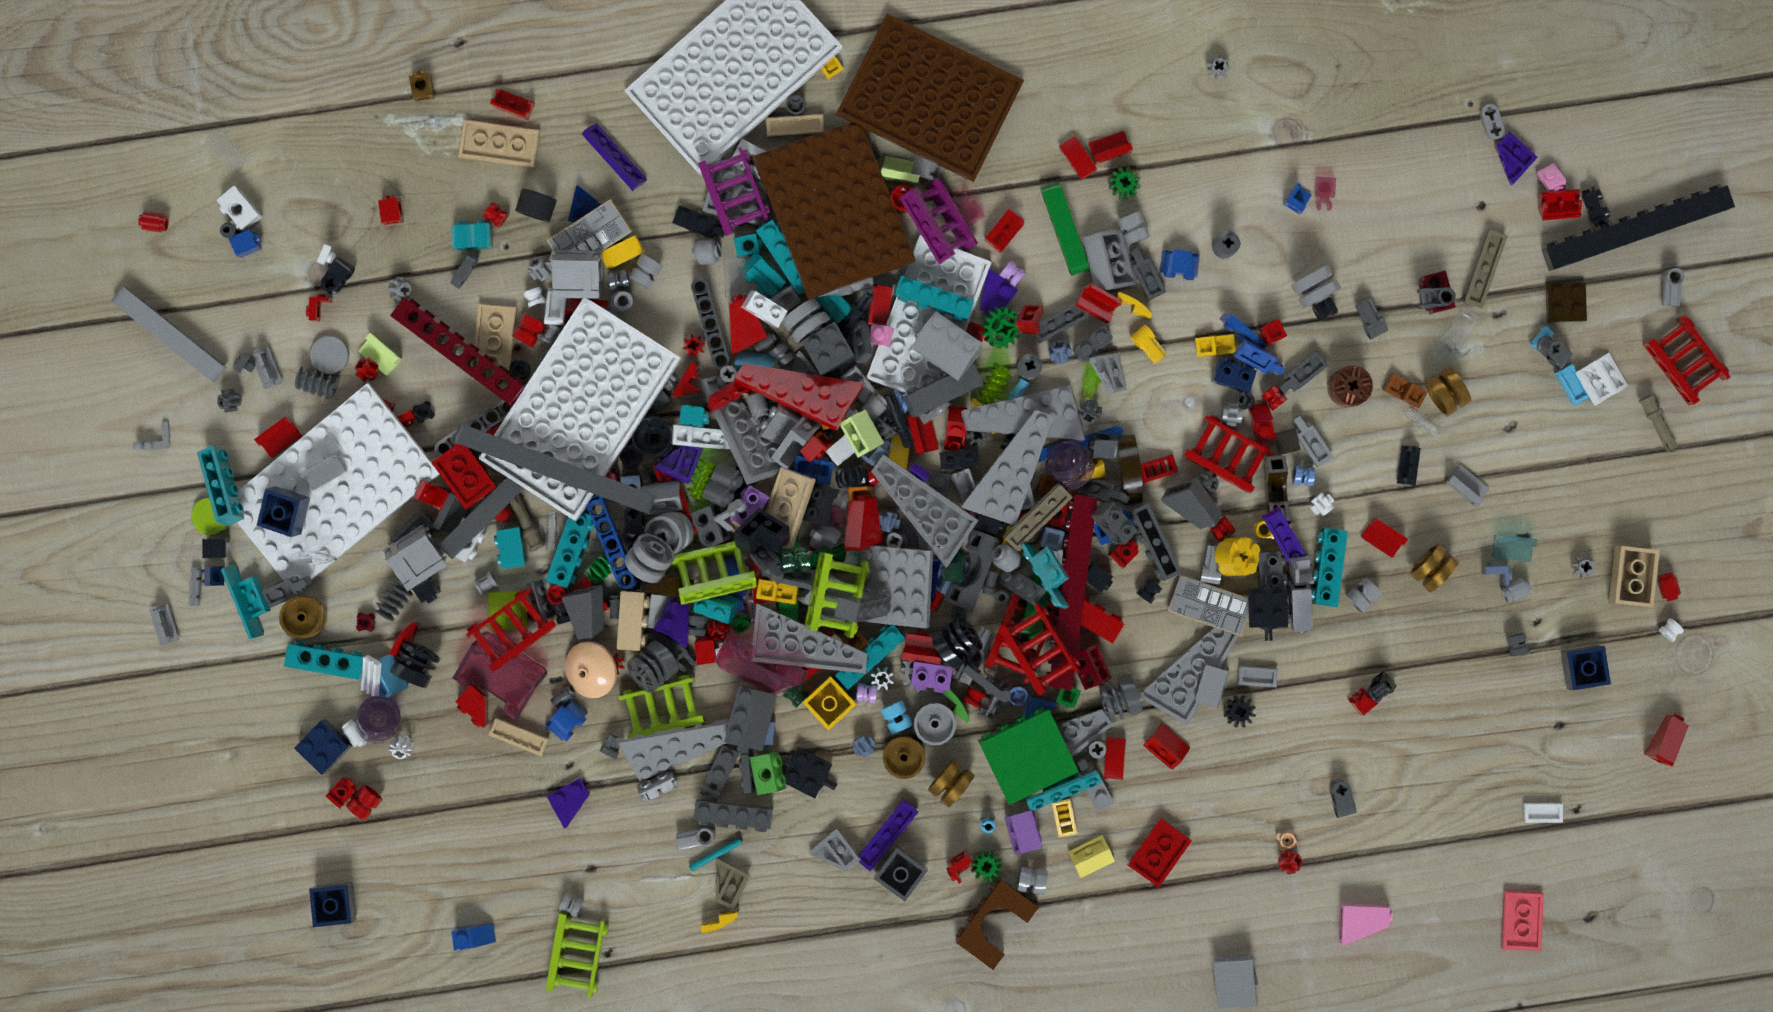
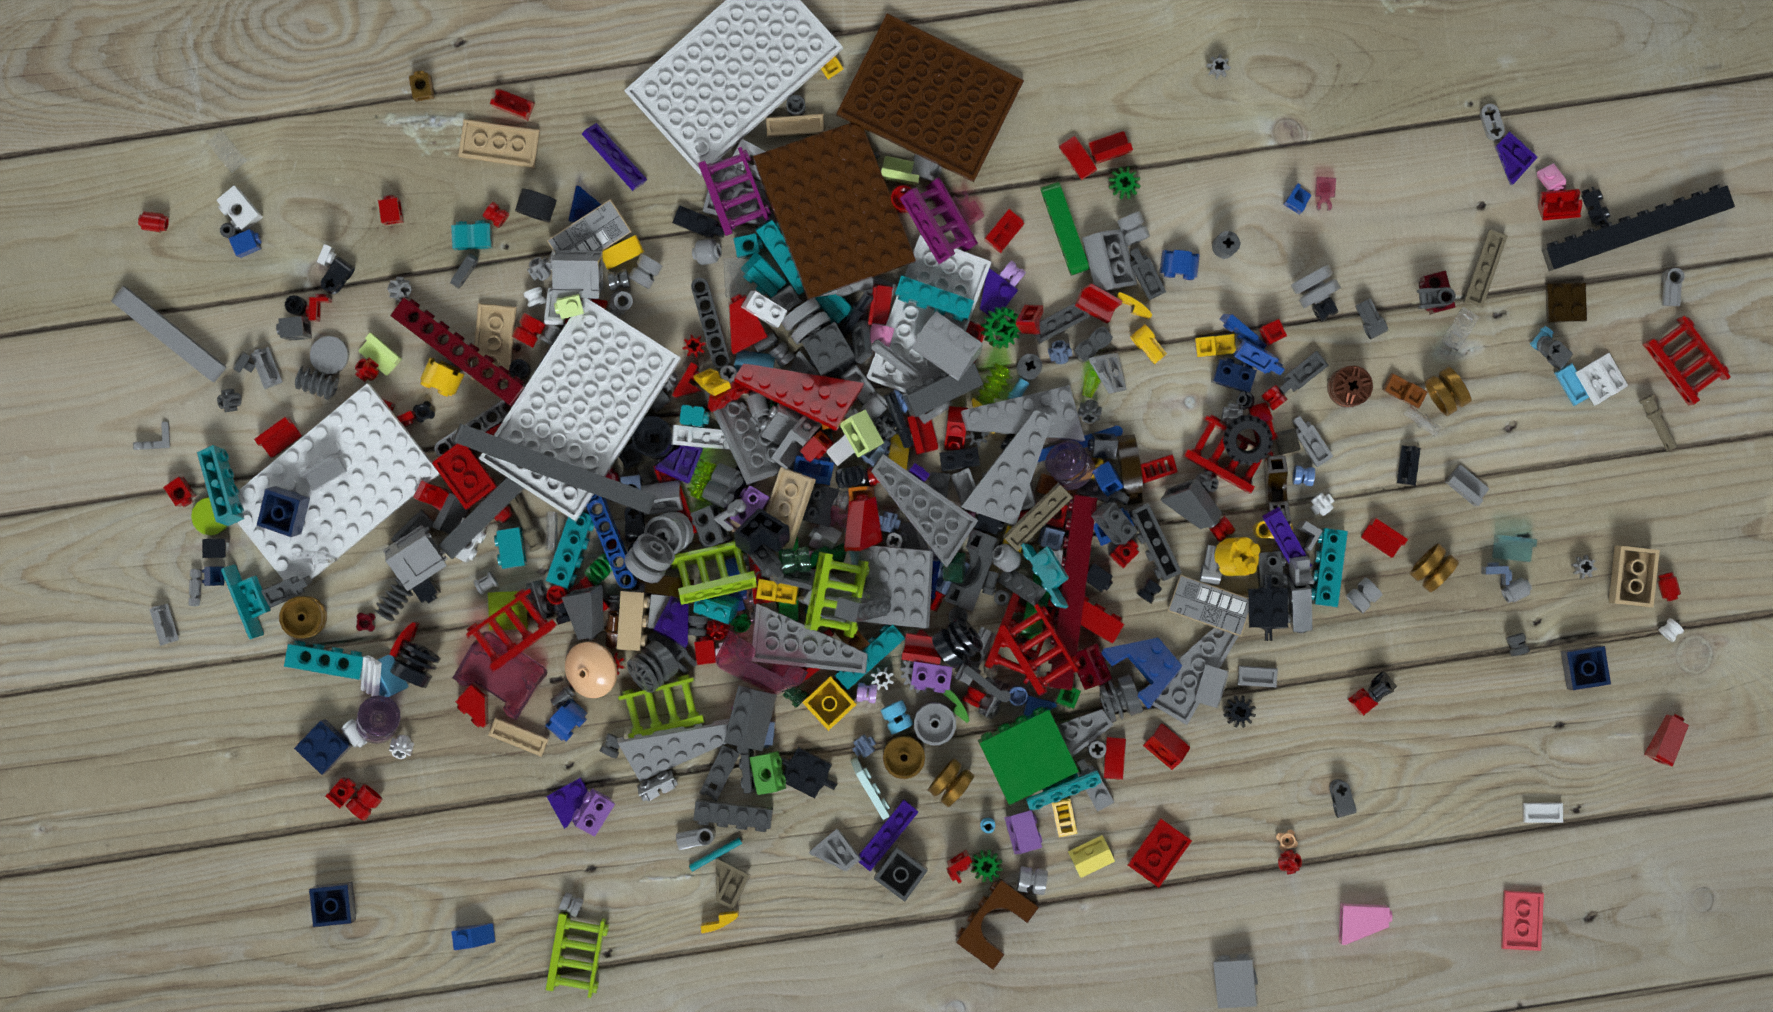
none -> red brick [163,476,197,507]
none -> dark grey brick [276,316,312,341]
none -> black wheel [284,295,308,316]
none -> yellow brick [420,357,465,397]
none -> yellowish green bracket [554,294,584,319]
none -> medium lavender brick [572,788,615,837]
none -> reddish brown axle [605,611,619,649]
none -> yellow slope [694,368,731,396]
none -> light aqua wing [850,757,890,820]
none -> light grey axle [871,340,920,380]
none -> blue brick [1092,461,1124,497]
none -> blue wing [1101,637,1182,709]
none -> black tyre [1223,414,1273,465]
none -> light grey panel [1296,521,1322,551]

